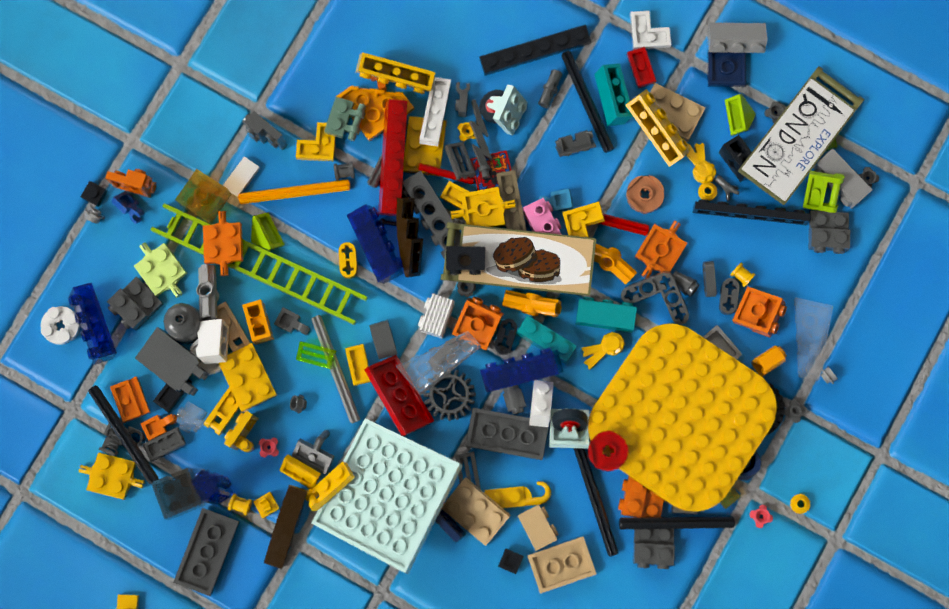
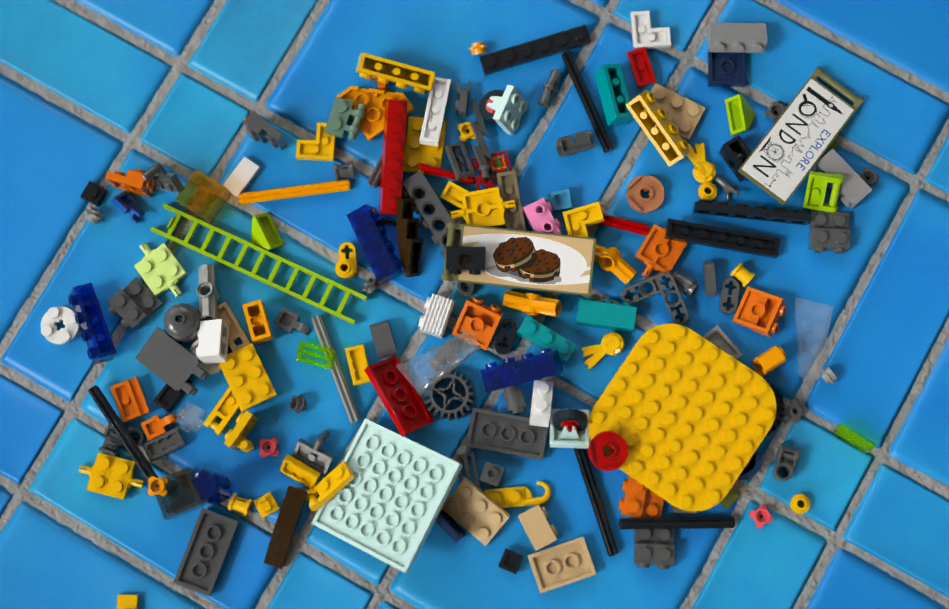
orange plate [203,211,243,276] -> none
none -> dark grey plate [141,163,185,194]
none -> light orange plate [147,476,168,496]
none -> yellow plate [335,259,354,278]
none -> dark grey plate [361,278,380,295]
none -> light orange plate [469,42,487,55]
none -> dark grey brick [479,461,504,488]
none -> black plate [664,218,780,258]
none -> dark grey piece [772,443,800,482]
none -> clear neon green tile [833,424,874,453]

